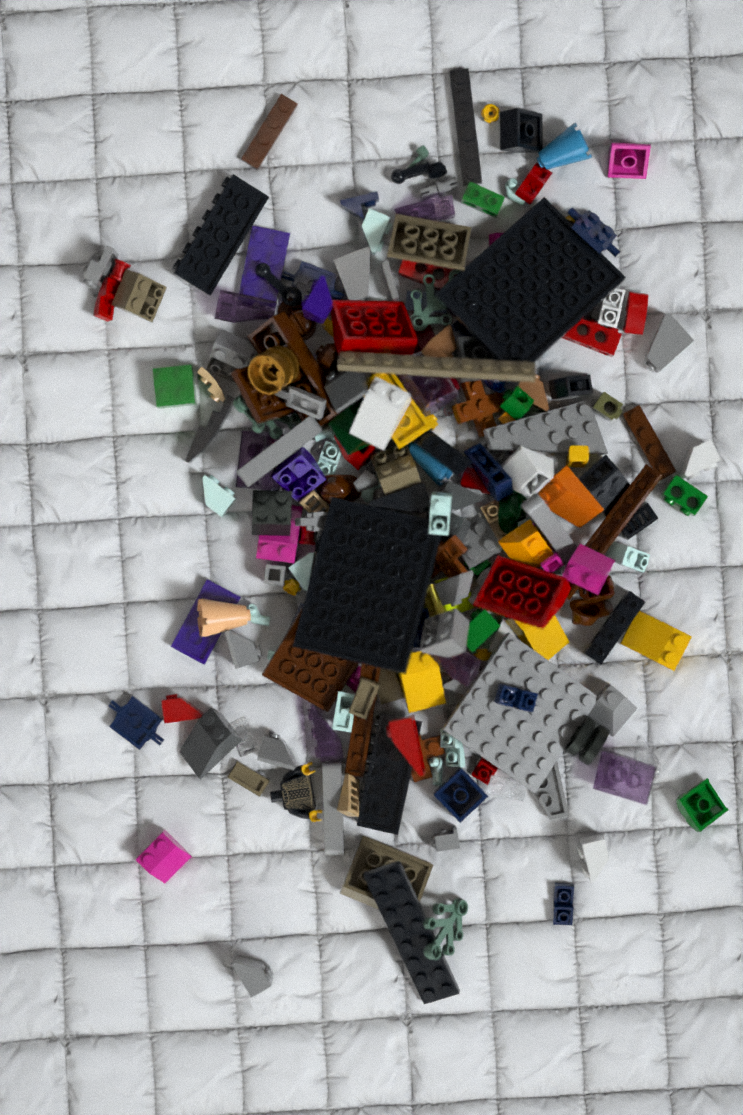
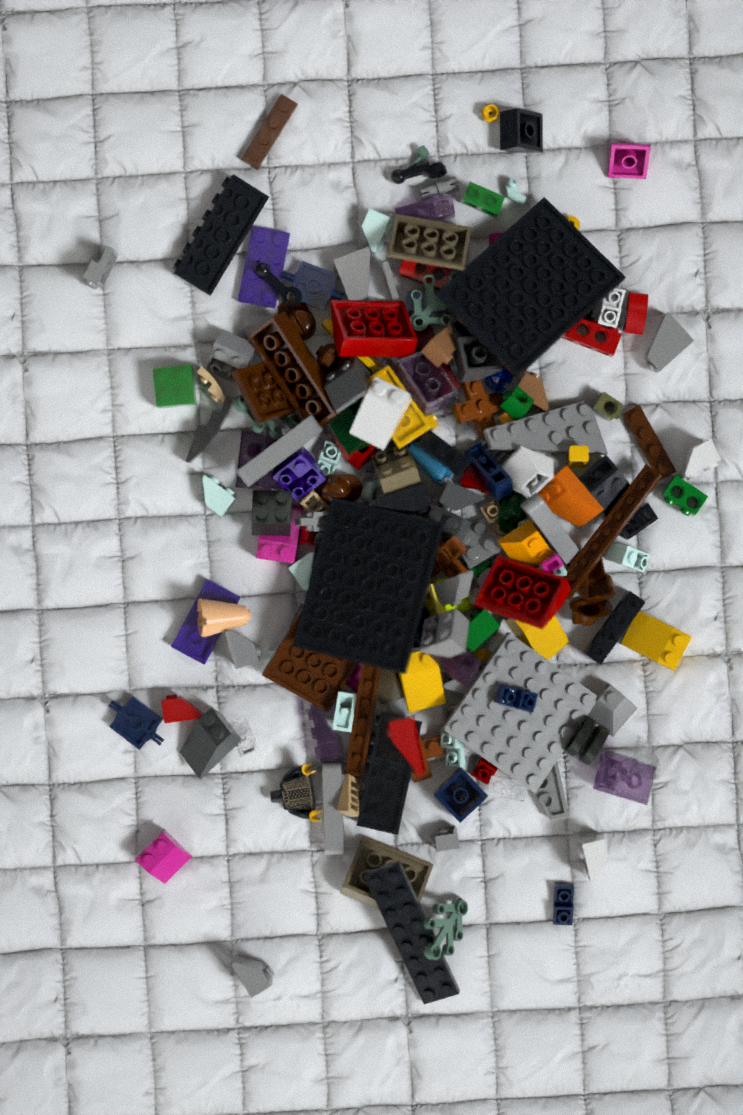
red slope [93,277,120,322] -> none
red bush [108,259,131,282] -> none
dark tan slope [111,269,167,323] -> none
clear purple slope [214,290,277,323] -> none
dark tan tile [227,760,270,797] -> none
light aqua arm [247,604,270,626] -> none
pearl gold wheel [248,345,299,395] -> none
light grey slope [257,732,297,770] -> none
light grey brick [264,564,286,586] -> none
light grey hinge [275,385,327,420] -> none
yellow plate [283,579,301,596] -> none
dark purple slope [301,275,333,324] -> none
light aqua arm [315,427,337,444] -> none
dark tan plate [337,351,536,382] -> none
dark blue slope [340,191,379,221] -> none
dark tan tile [348,676,380,719] -> none
light grey slope [354,470,379,493] -> none
light aqua slope [429,492,452,535] -> none
light aqua arm [429,757,443,786] -> none
black plate [449,68,482,186] -> none
red slope [515,162,552,205] -> none
dark azure cone [537,122,592,170] -> none
black slope [548,375,593,400] -> none
dark pink slope [562,544,615,595] -> none
dark blue plate [567,207,621,257] -> none
green slope [676,778,728,832] -> none

